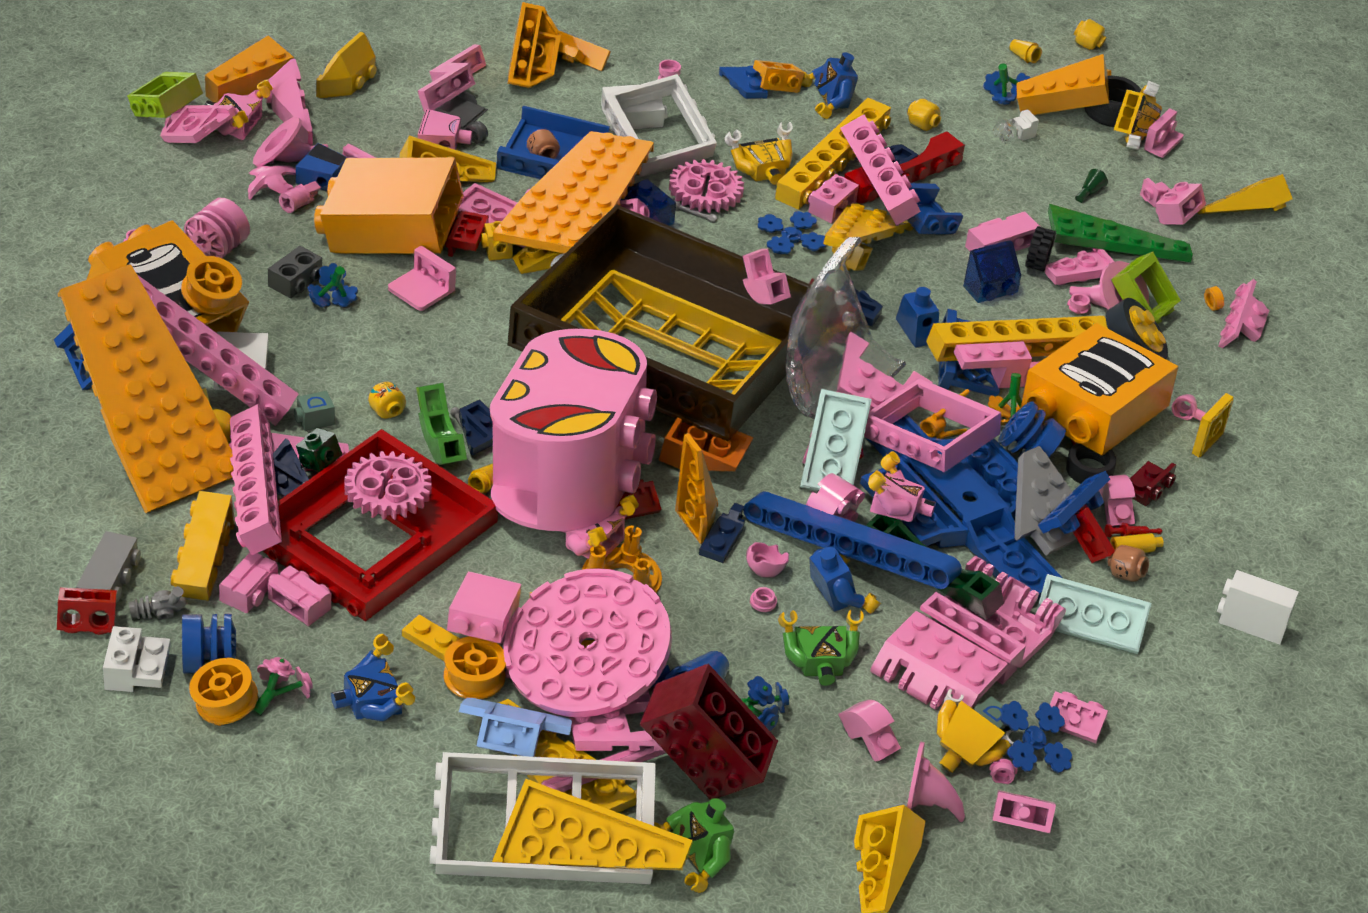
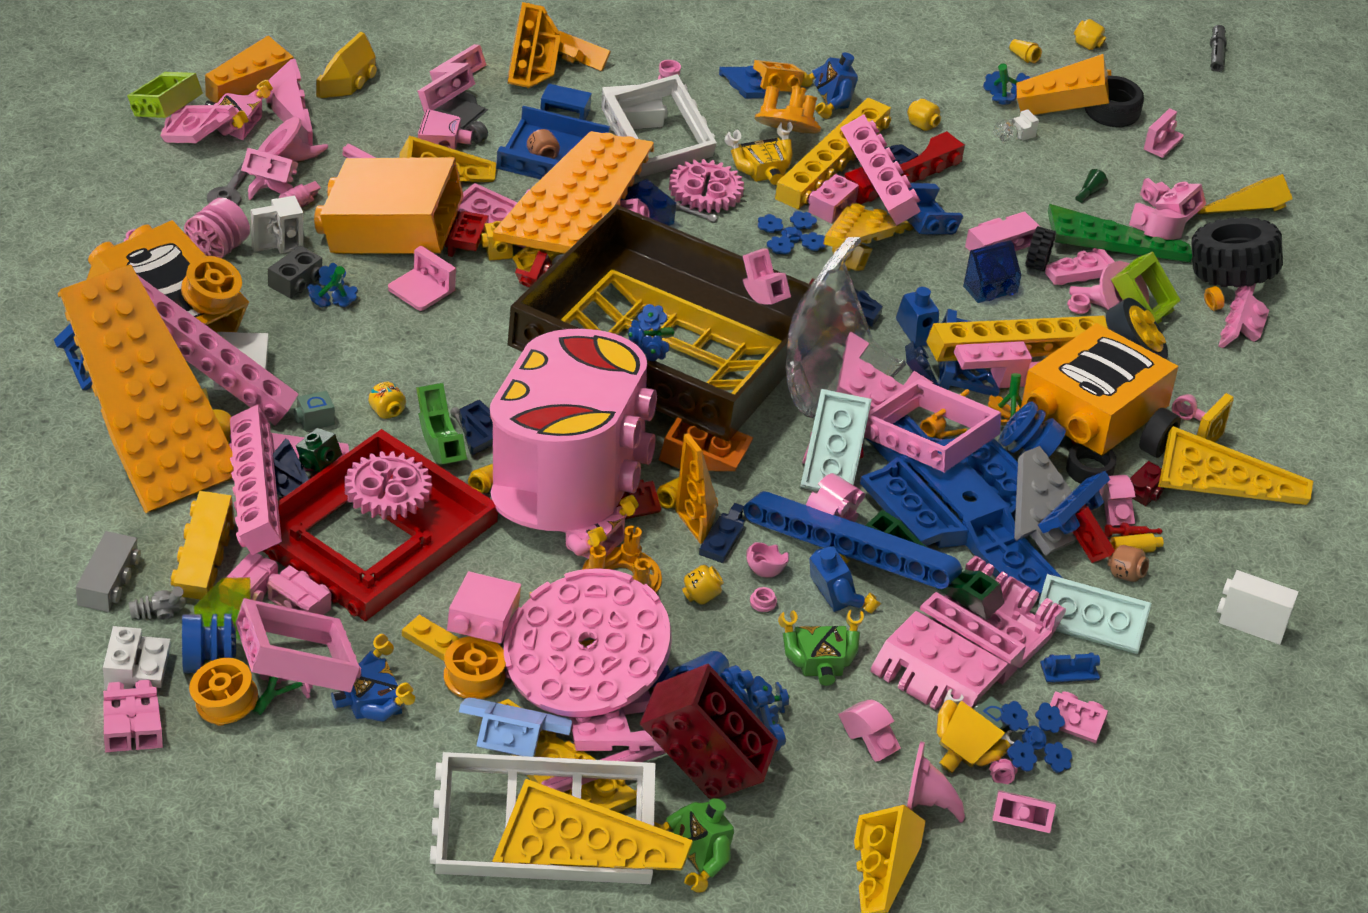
red brick [57,587,117,635] -> none
blue torso [296,143,347,191] -> none
bright pink torso [868,451,936,522] -> none
yellow torso [1114,80,1162,150] -> none
none -> bright pink hips [103,680,163,752]
none -> clear neon green plate [194,577,251,634]
none -> flat silver piece [207,161,247,205]
none -> bright pink window [235,598,361,693]
none -> bright pink hinge [241,148,298,183]
none -> white brick [251,195,303,254]
none -> red bracket [515,251,553,288]
none -> blue panel [540,83,592,120]
none -> blue plant [628,304,675,361]
none -> yellow cone [657,477,679,509]
none -> yellow head [682,565,724,605]
none -> blue plant [720,665,786,752]
none -> light orange piece [754,86,821,134]
none -> dark blue wing [905,341,939,386]
none -> blue hinge [1040,652,1100,682]
none -> bright pink brick [1129,203,1187,240]
none -> black tyre [1139,408,1181,458]
none -> yellow wing [1158,426,1313,505]
none -> black tyre [1191,217,1283,287]
none -> dark grey pin [1210,25,1227,72]

